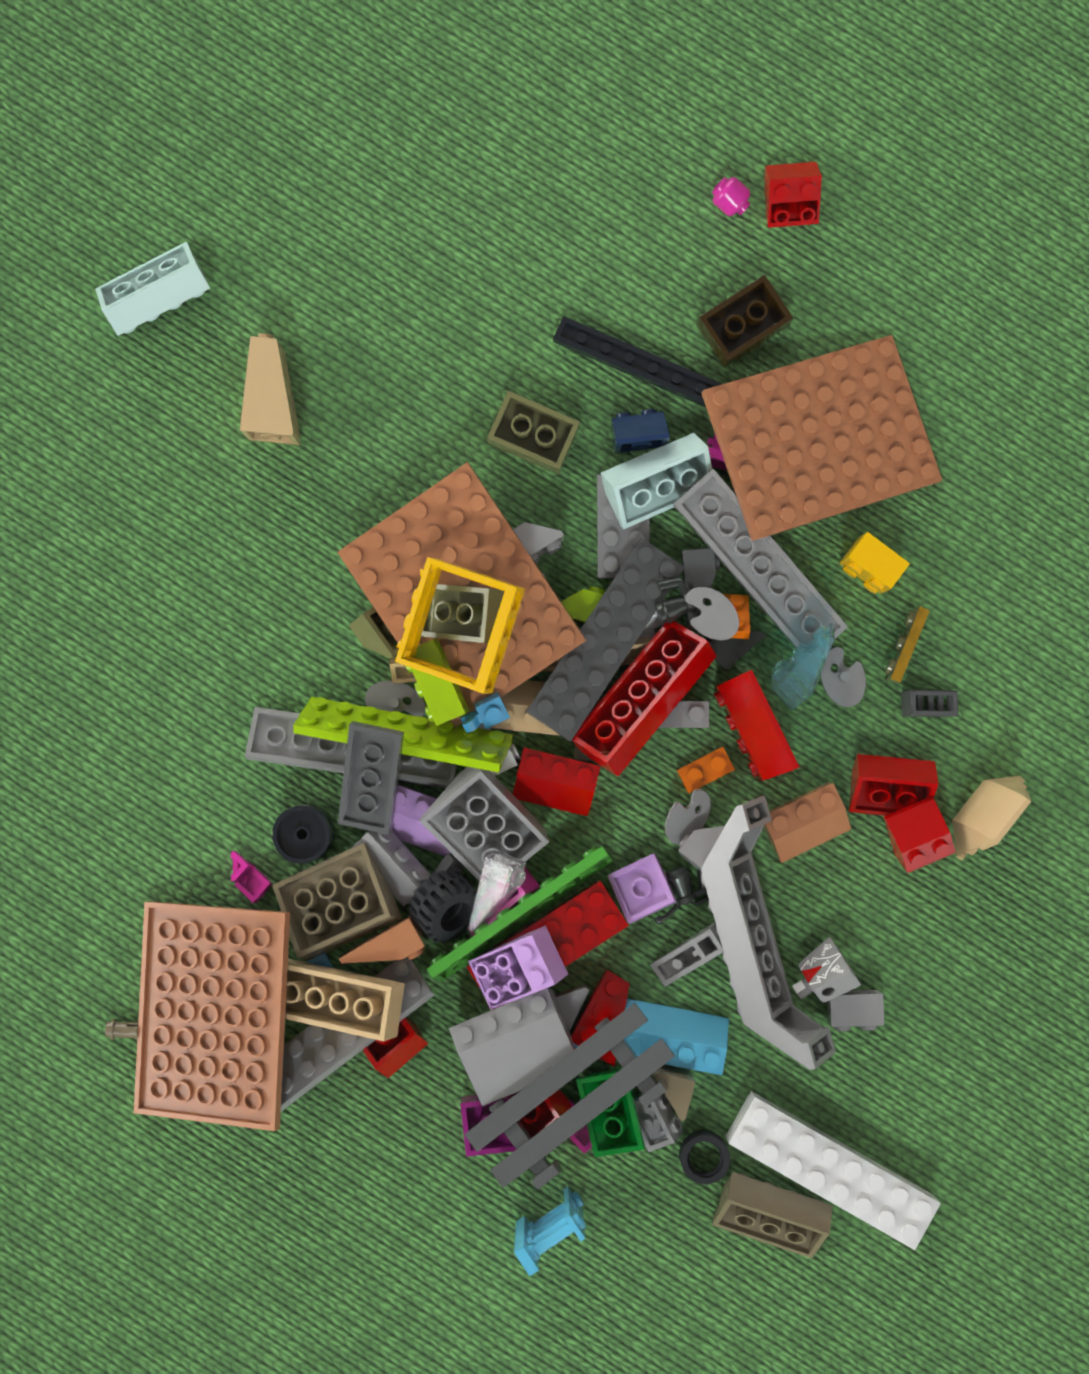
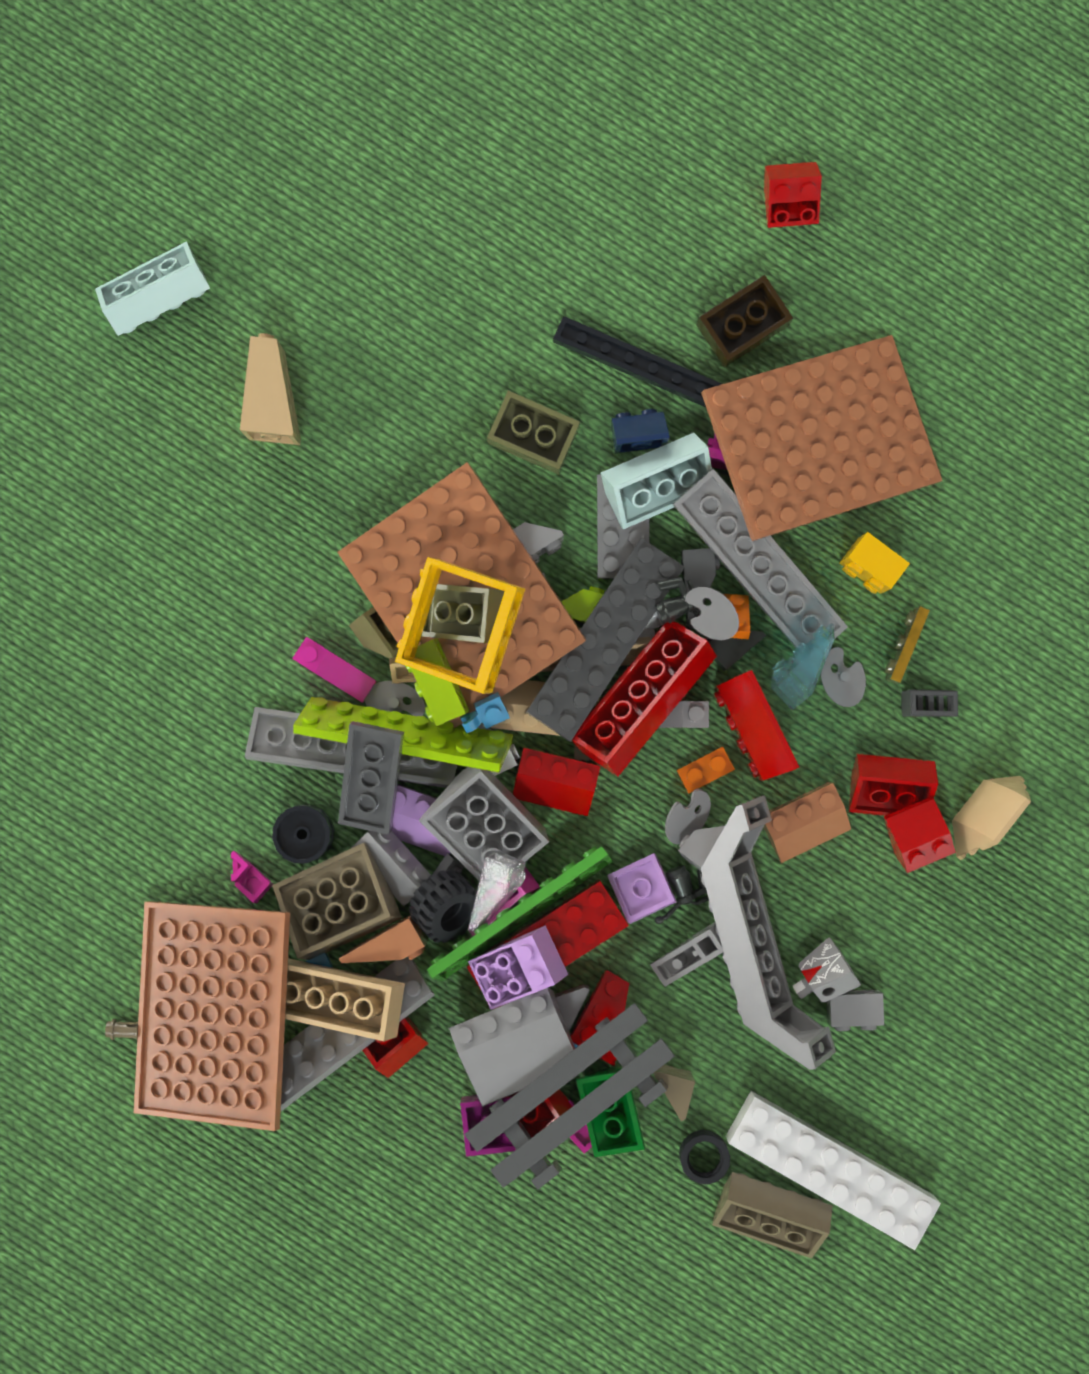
medium azure fence [514,1186,586,1276] -> none
medium azure slope [625,998,729,1075] -> none
light grey bracket [634,1093,683,1152] -> none
dark pink head [712,177,750,216] -> none
none -> dark pink slope [292,637,377,703]

